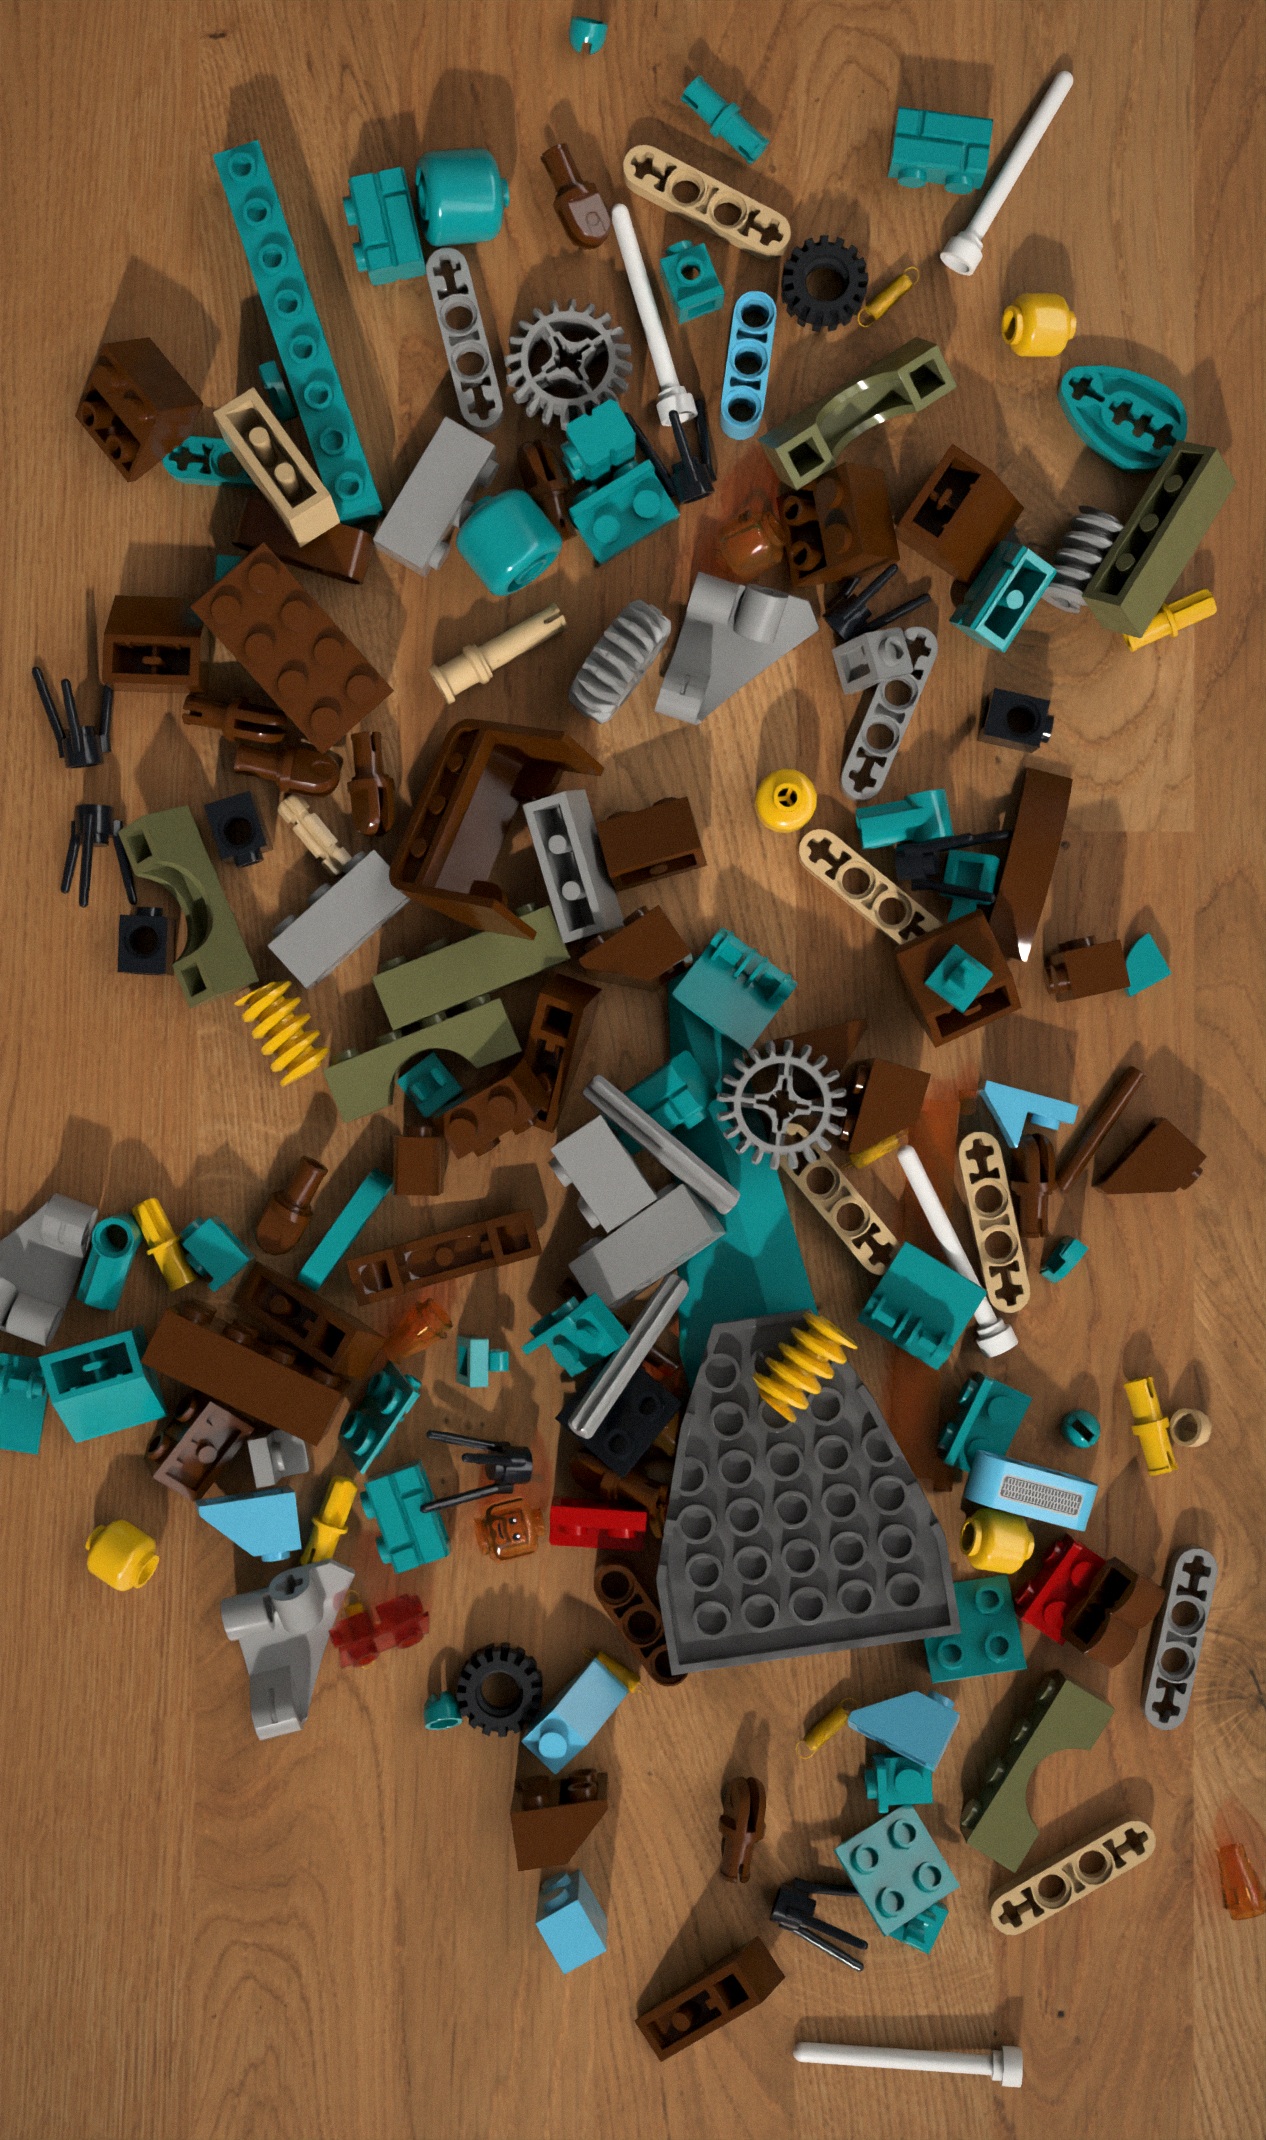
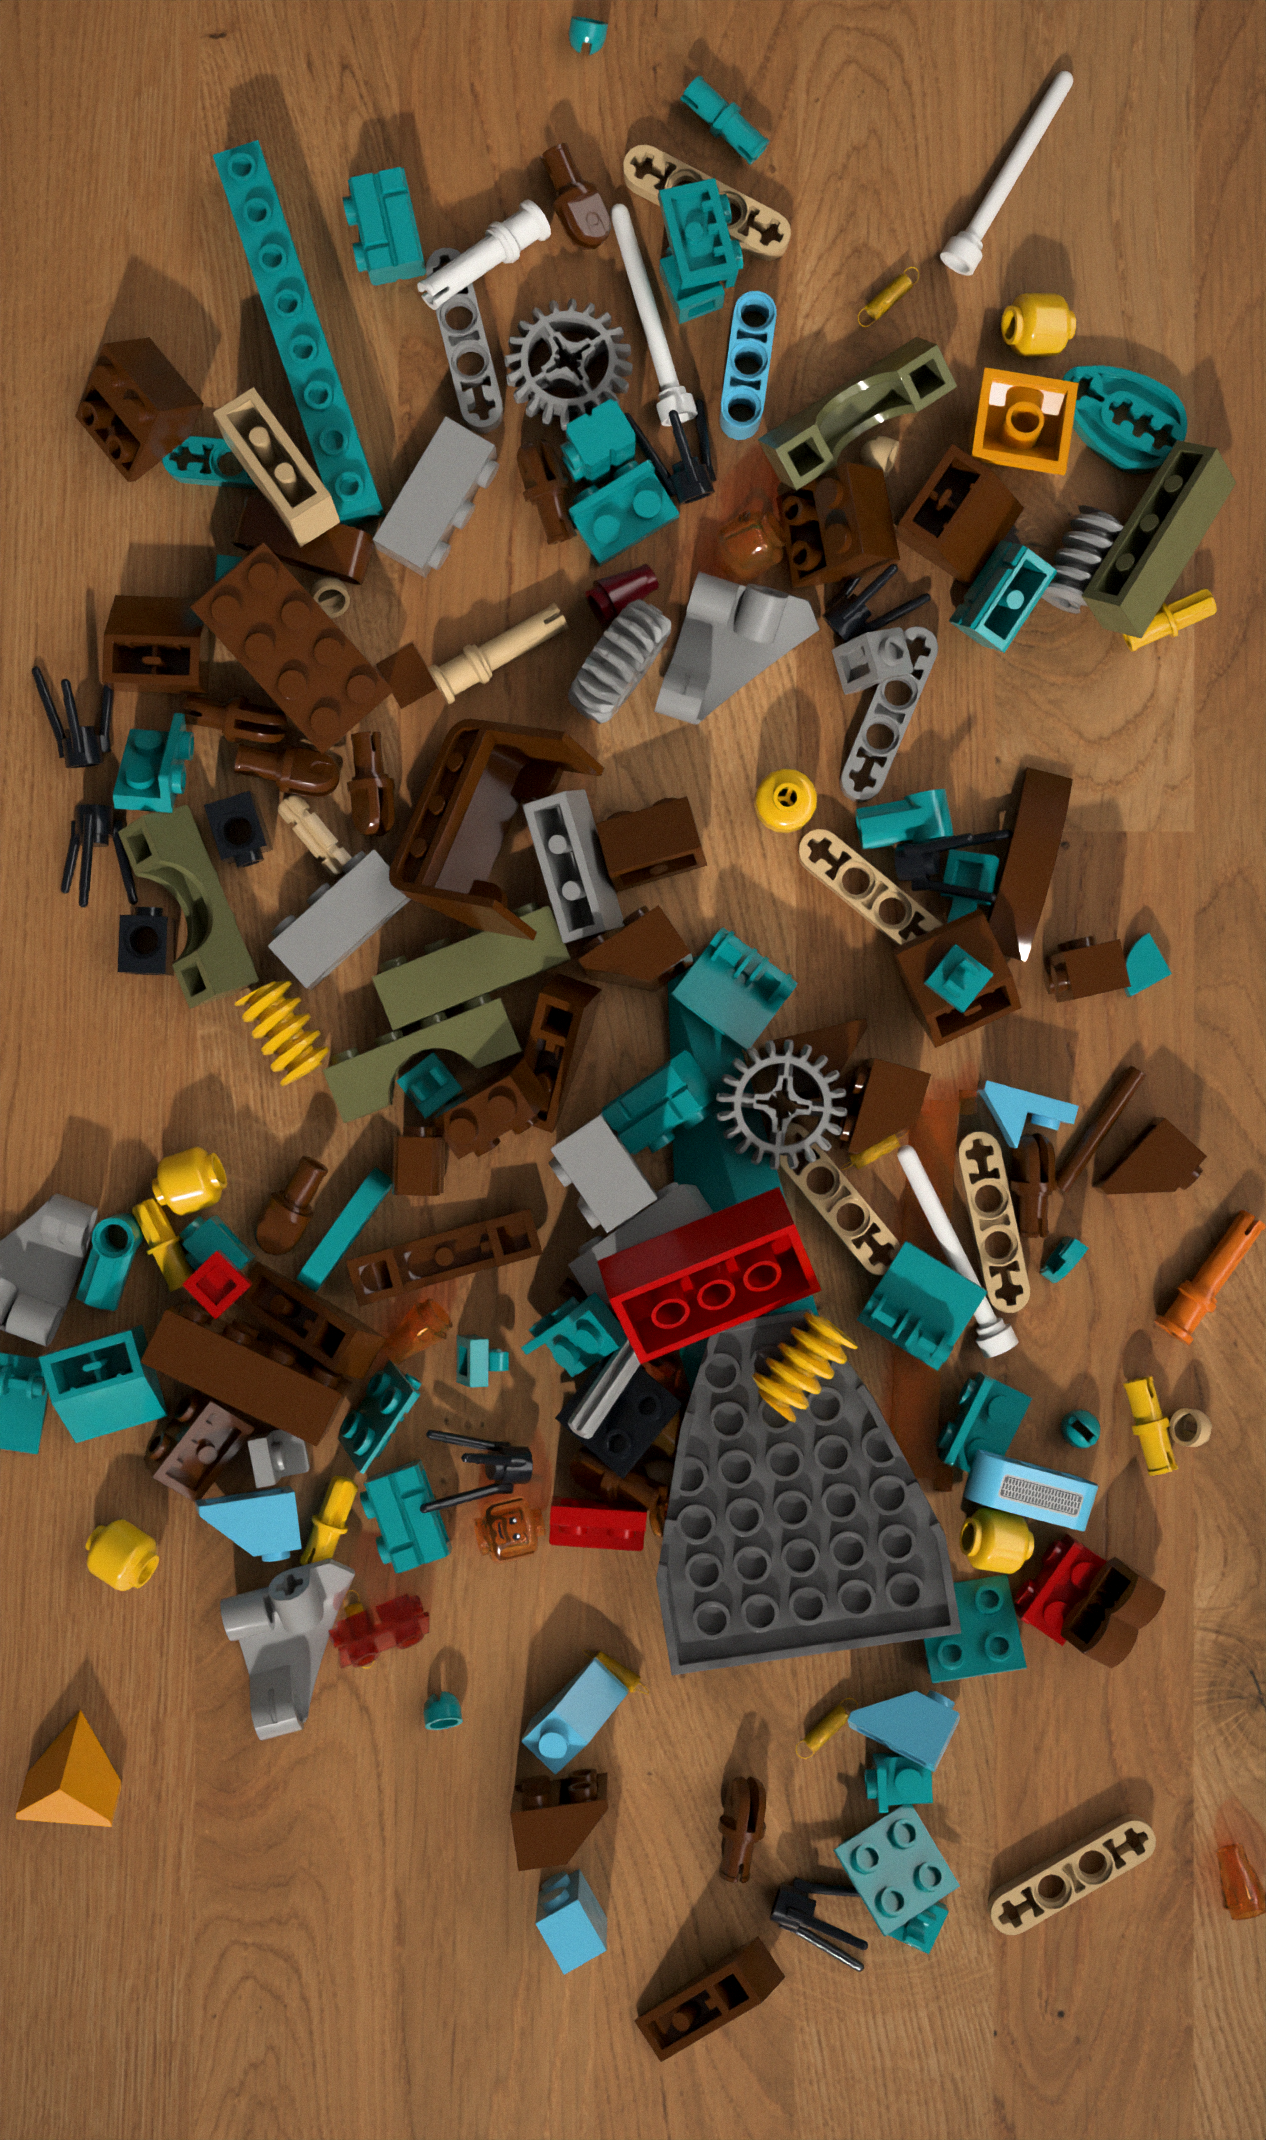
teal tile [258,360,298,423] -> none
teal head [415,147,509,247] -> none
teal head [456,489,562,596] -> none
black tyre [456,1642,543,1737] -> none
light grey axle [582,1075,740,1214] -> none
reddish brown beam [594,1556,688,1686] -> none
black tyre [781,235,869,332] -> none
white piece [793,2042,1023,2087] -> none
teal brick [887,107,993,194] -> none
olive arch [959,1668,1115,1873] -> none
black brick [977,688,1054,753] -> none
light grey beam [1140,1544,1218,1730] -> none
none -> light orange slope [16,1709,121,1827]
none -> teal bracket [112,713,194,813]
none -> yellow head [152,1146,227,1216]
none -> red tile [182,1249,253,1319]
none -> tan hinge [310,575,350,618]
none -> reddish brown sticker [376,643,438,709]
none -> white pin [417,199,551,310]
none -> dark red cone [585,563,659,625]
none -> red brick [597,1187,822,1364]
none -> teal bracket [658,178,743,290]
none -> tan hinge [860,436,899,478]
none -> light orange slope [969,367,1079,475]
none -> orange pin [1154,1209,1266,1346]

